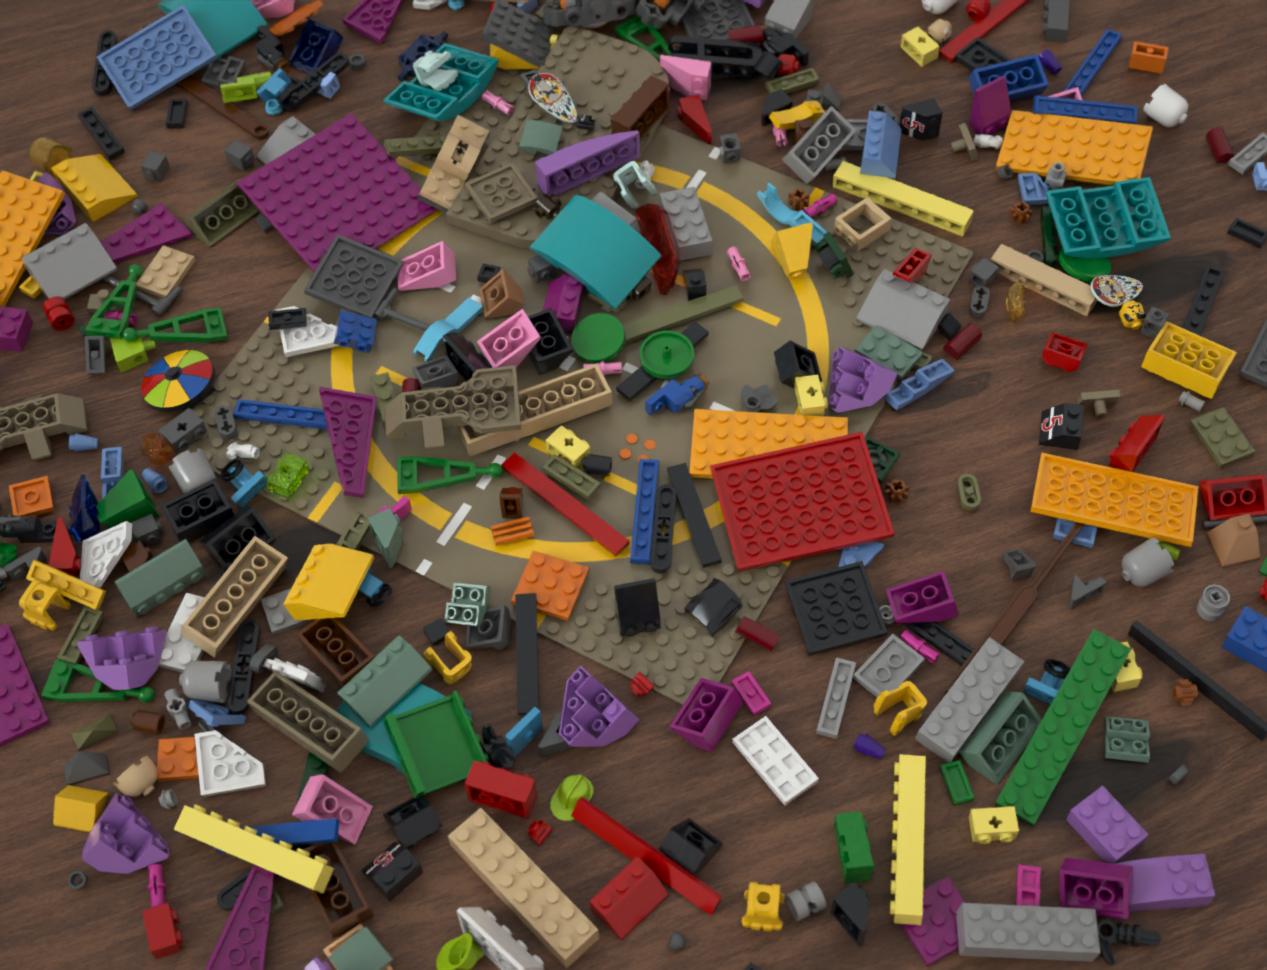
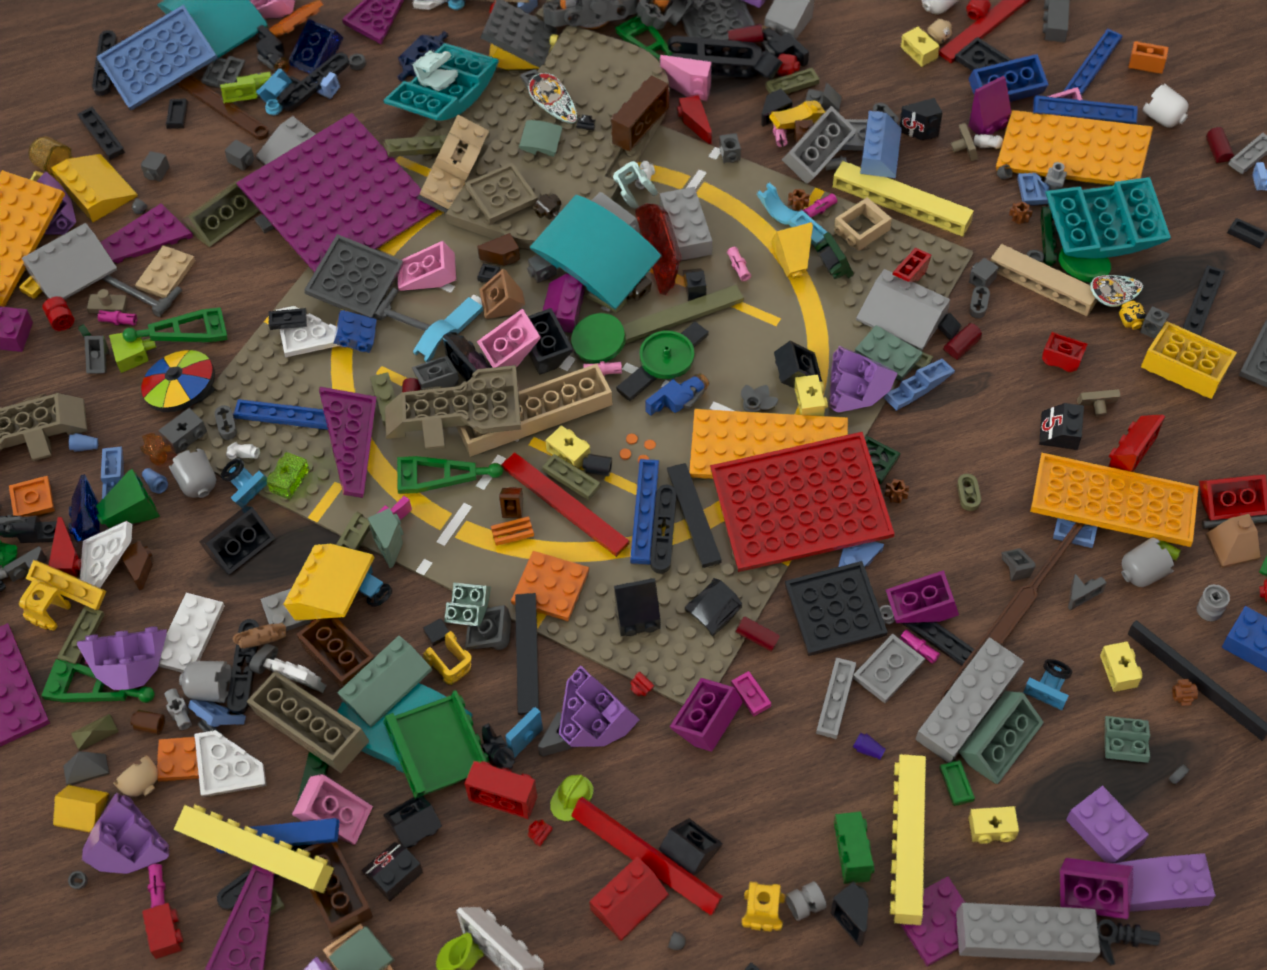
green plate [85,264,143,339] -> none
sand green slope [115,539,206,618] -> none
dark grey brick [131,514,163,547] -> none
light grey plate [159,789,178,810] -> none
black slope [161,479,234,543] -> none
tan brick [181,536,288,658] -> none
tan brick [448,808,599,968] -> none
bright pink pin [482,90,515,116] -> none
medium lavender slope [535,131,640,196] -> none
white plate [732,716,819,805] -> none
yellow piece [873,681,927,736] -> none
green plate [995,629,1131,826] -> none
clear yellow slope [1006,279,1026,324] -> none
dark pink slope [1016,865,1041,906] -> none
dark purple cone [1038,49,1062,75] -> none
light grey pin [1178,391,1205,412] -> none
olive plate [1189,407,1255,469] -> none
none -> medium nougat hinge [233,623,286,649]
none -> reddish brown slope [477,233,520,266]

